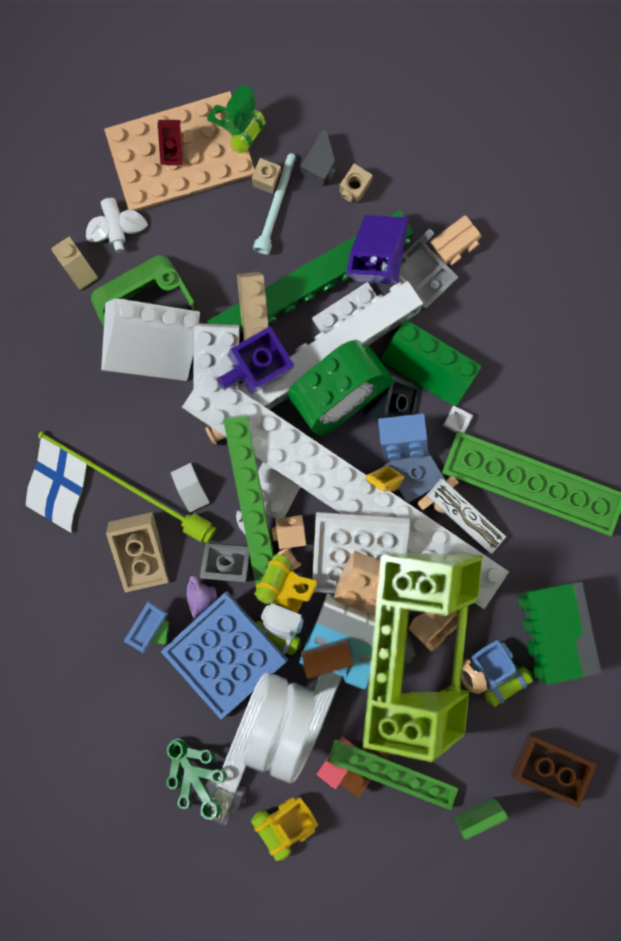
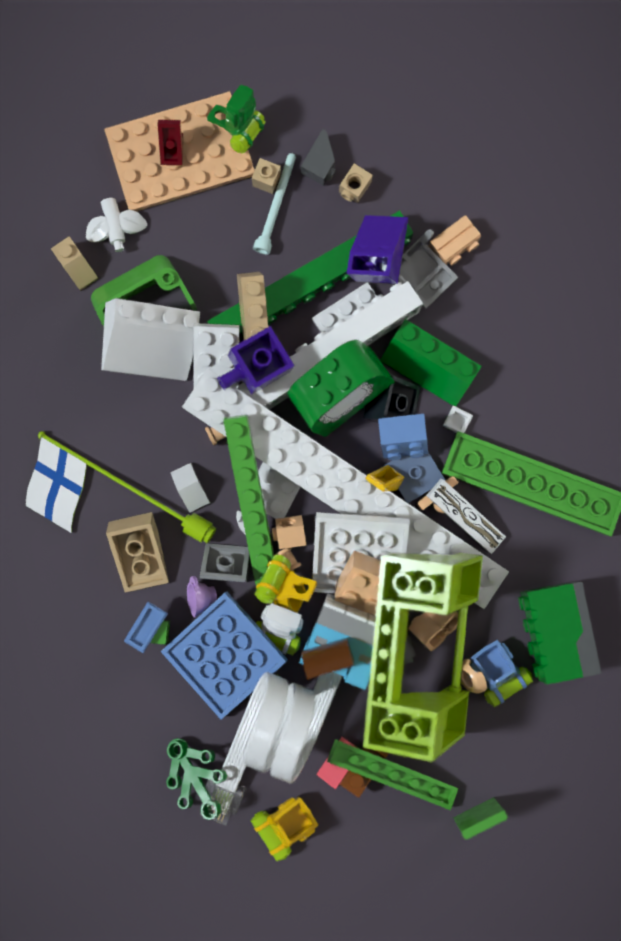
reddish brown brick [511,733,597,808] -> none

